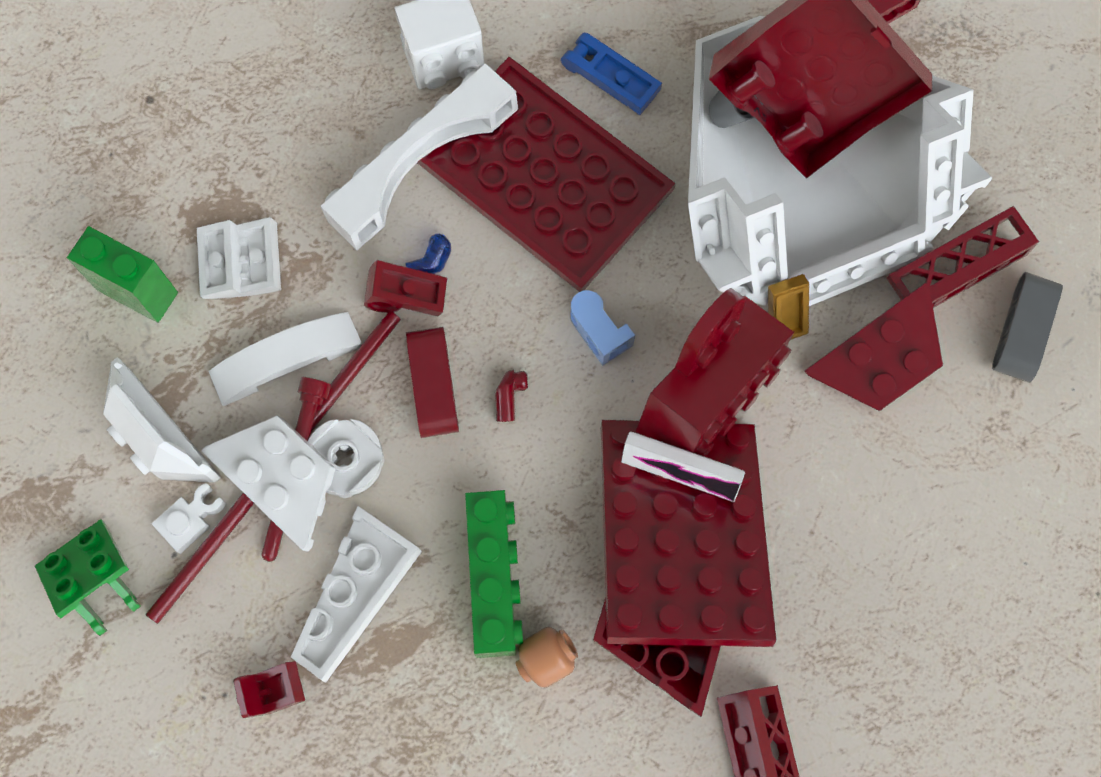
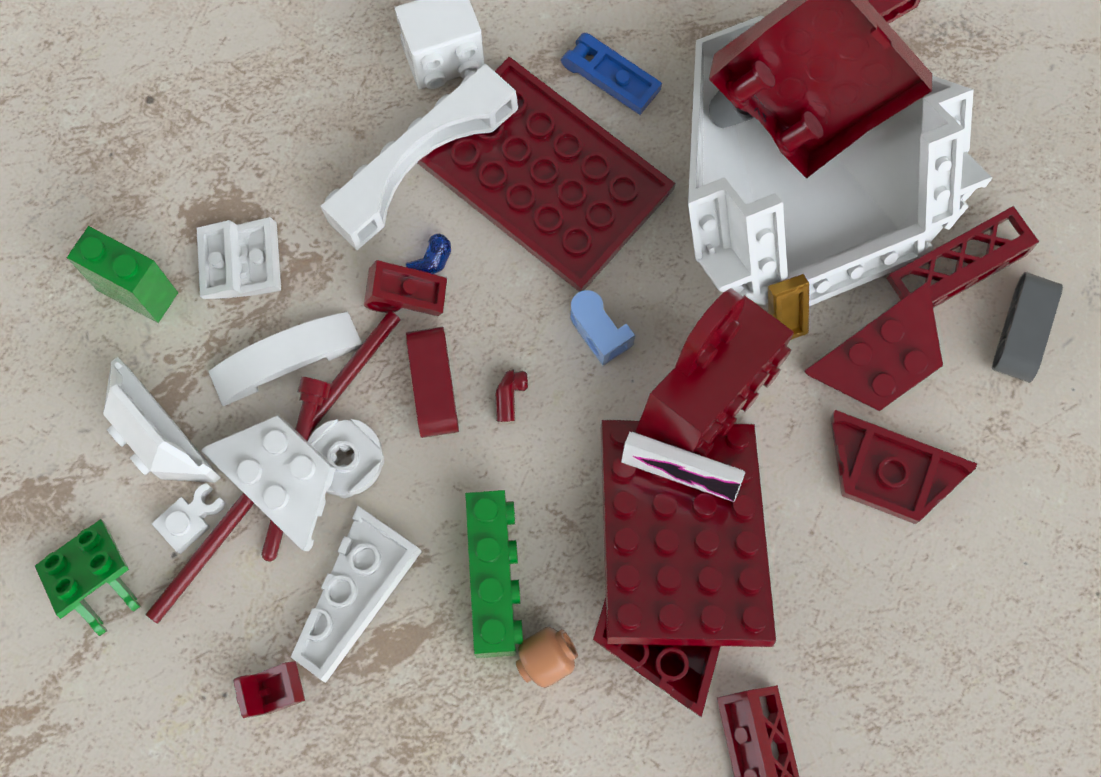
none -> dark red wing [831,410,977,524]

